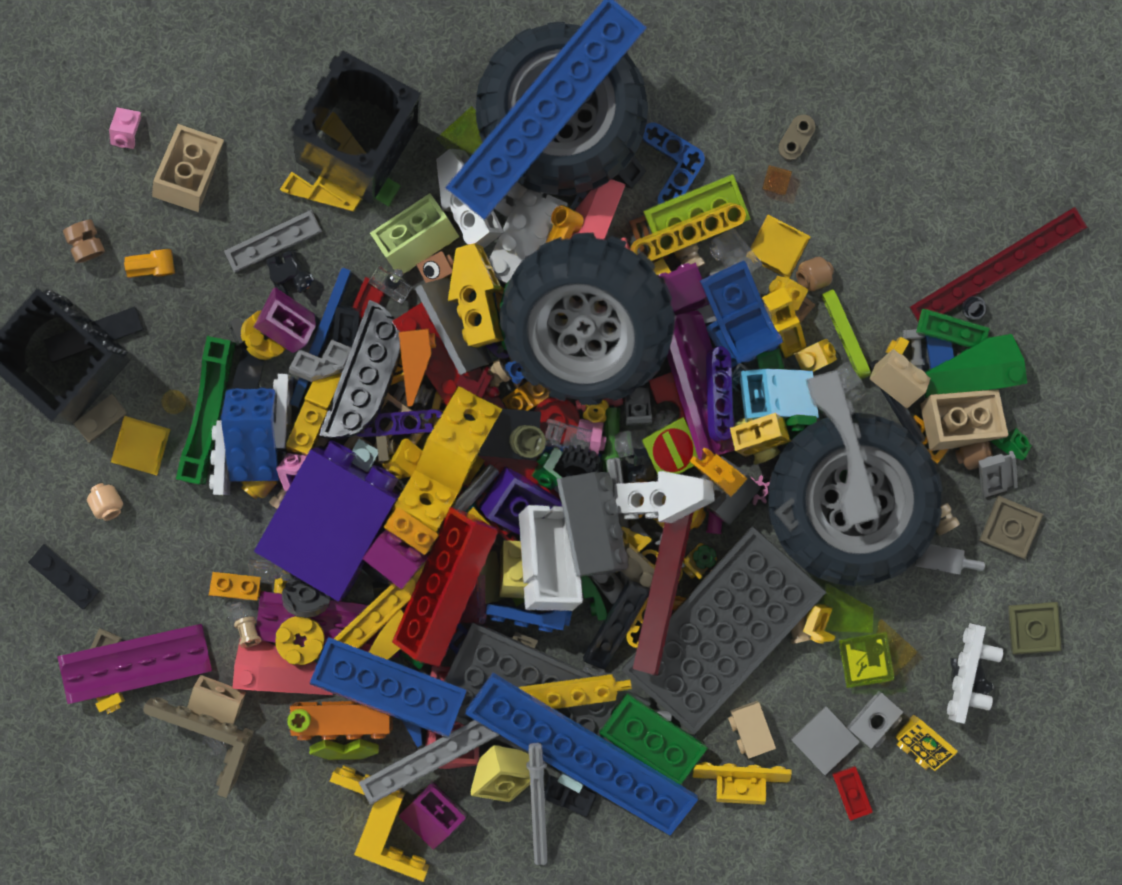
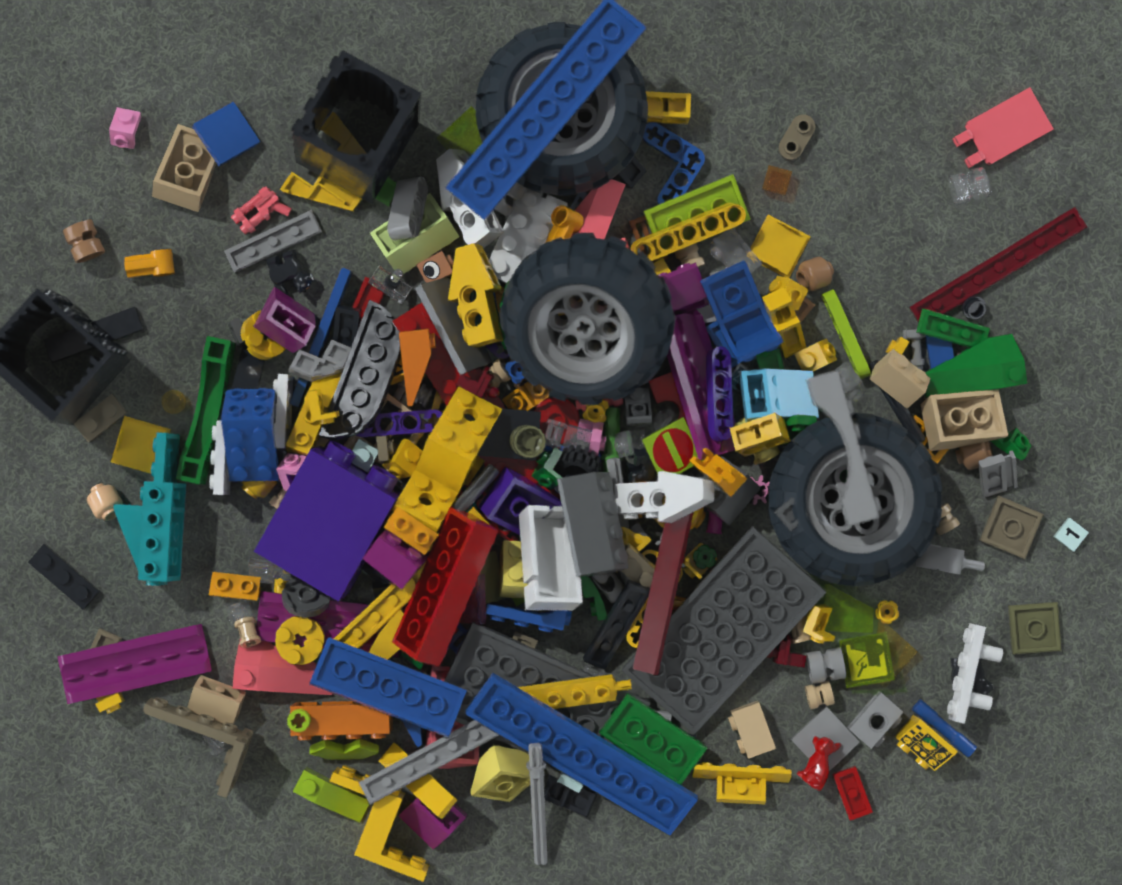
none -> teal wedge [113,432,186,586]
none -> blue tile [192,102,260,167]
none -> coral piece [231,186,292,235]
none -> lime slope [293,767,370,823]
none -> yellow bracket [304,389,340,425]
none -> yellow tile [379,742,457,819]
none -> light grey beam [387,176,428,241]
none -> yellow brick [646,91,691,124]
none -> dark red piece [767,634,807,668]
none -> red animal [797,736,841,791]
none -> tan wheel [805,681,834,710]
none -> light grey wheel [806,647,846,684]
none -> yellow plate [875,600,899,624]
none -> blue piece [912,699,977,758]
none -> clear wheel [948,167,991,206]
none -> coral tile [952,87,1053,169]
none -> light aqua tile [1053,518,1089,552]

